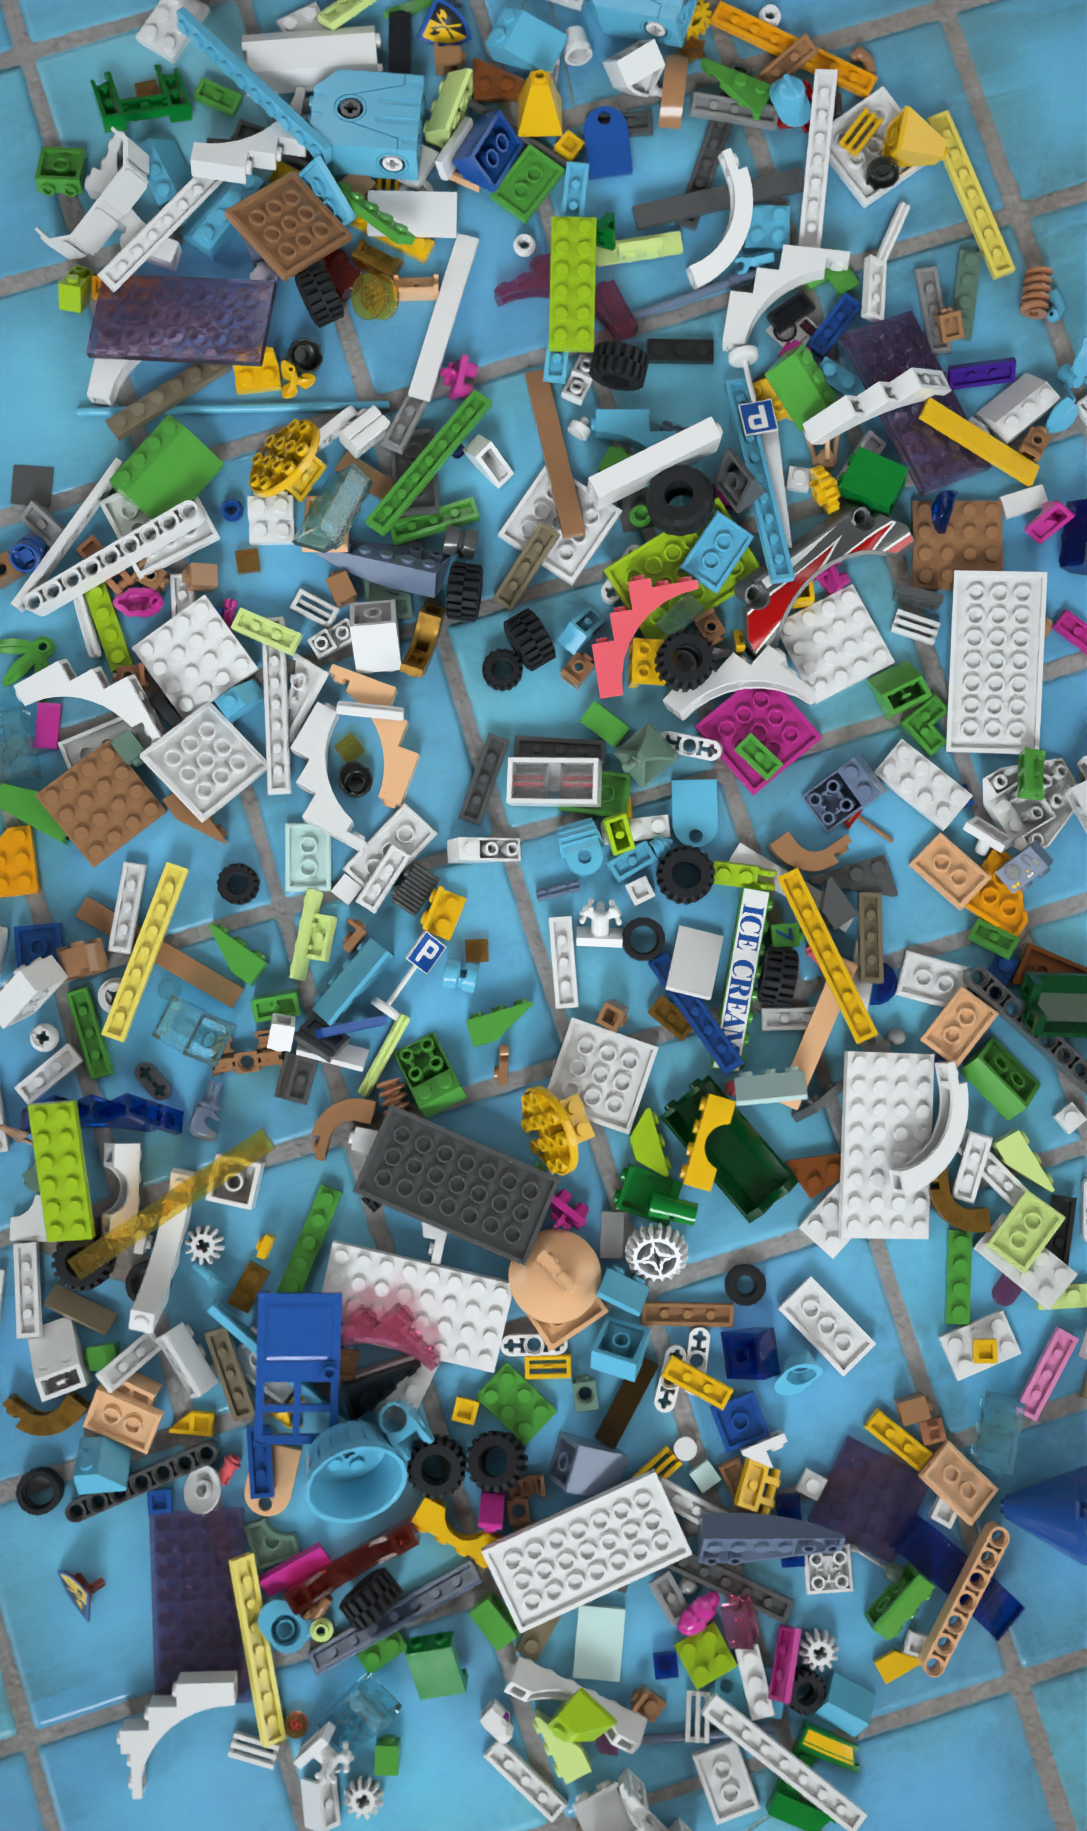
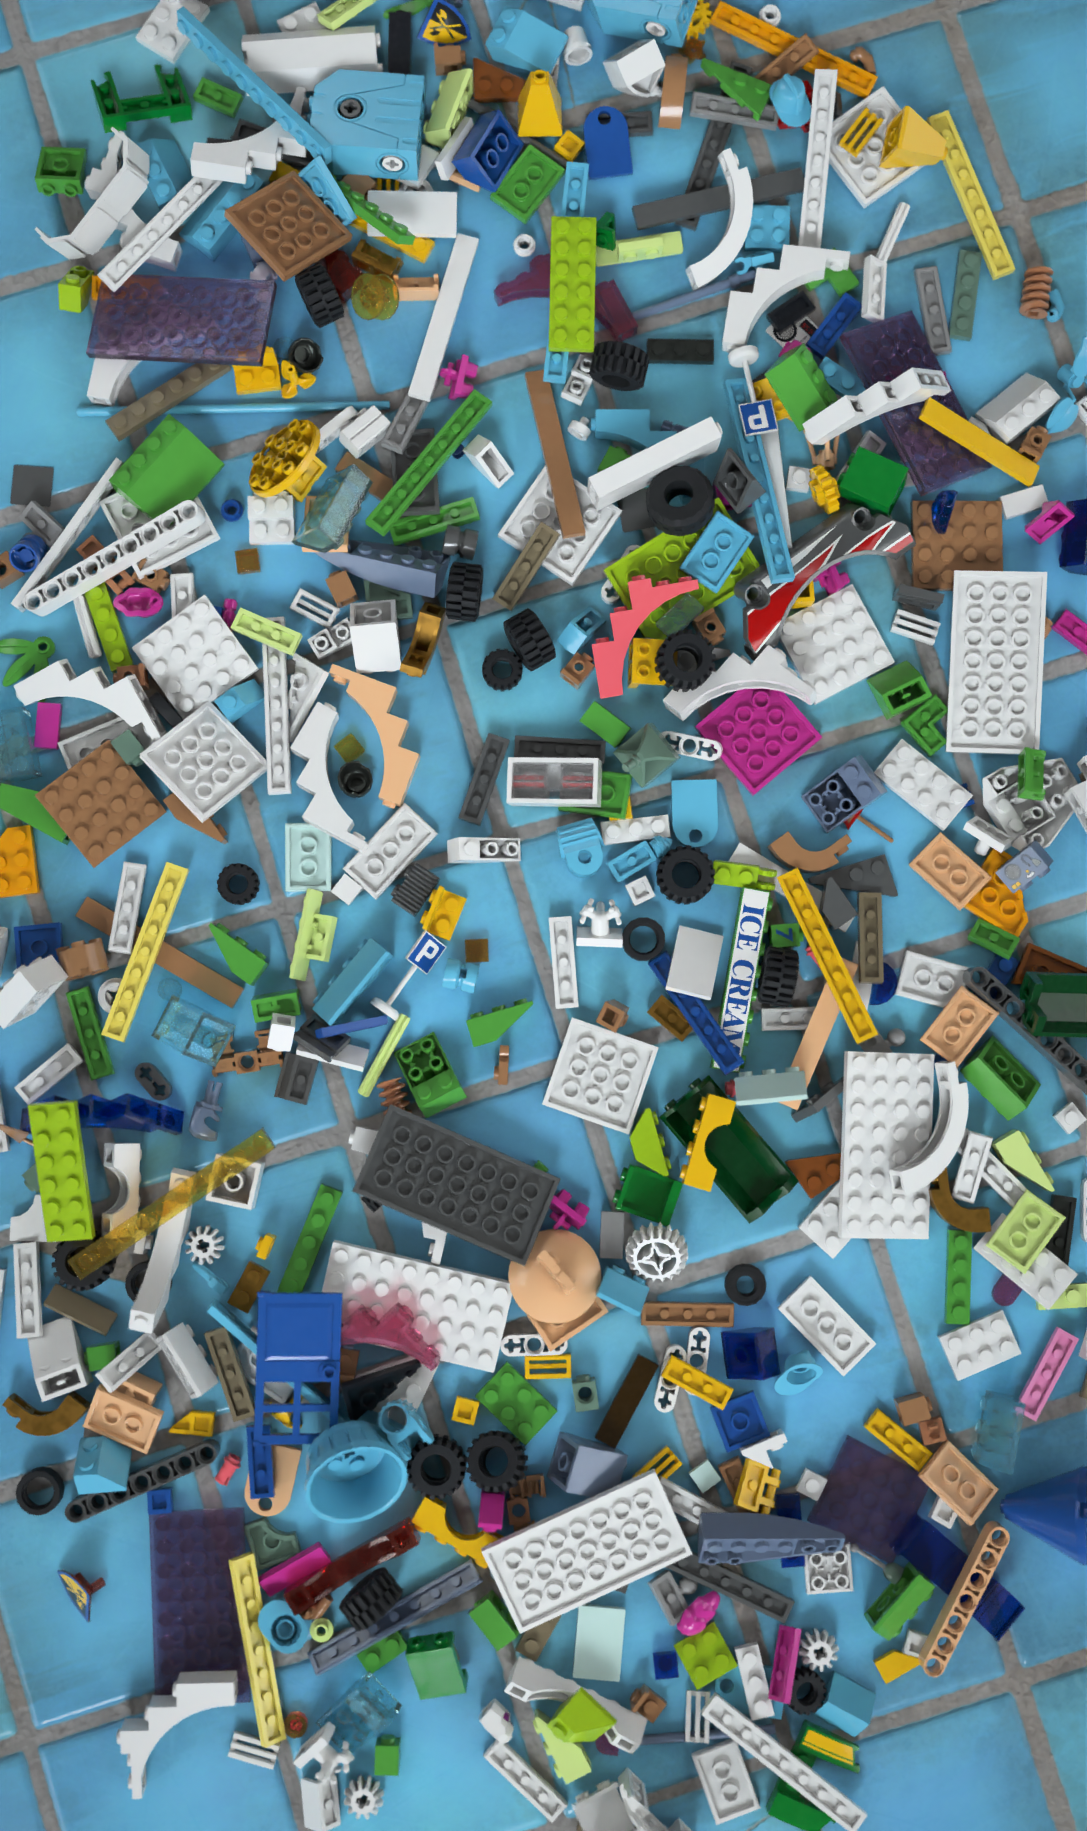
white piece [30,1023,59,1052] -> none
clear orange tile [134,79,159,97] -> none
medium nougat brick [182,562,218,592] -> none
white dish [184,1465,221,1514] -> none
medium nougat arch [311,1098,378,1161] -> none
white axle [336,701,404,721] -> none
medium nougat bracket [342,918,369,955] -> none
white tile [355,844,412,914] -> none
yellow bracket [521,1085,595,1175] -> none
sand blue axle [536,879,580,901] -> none
medium azure slope [591,1316,651,1382] -> none
lime slope [602,811,636,856] -> none
bright green plate [629,505,651,528] -> none
green pin [647,1193,698,1226] -> none
white tile [673,1436,697,1461] -> none
clear pink hinge [720,1594,759,1650] -> none
yellow tile [732,630,746,657] -> none
bright green plate [734,733,783,782] -> none
pearl dark grey hair [865,156,900,191] -> none
medium nougat bracket [932,306,965,343] -> none
dark purple plate [947,357,1016,390] -> none
yellow plate [972,1338,998,1364] -> none

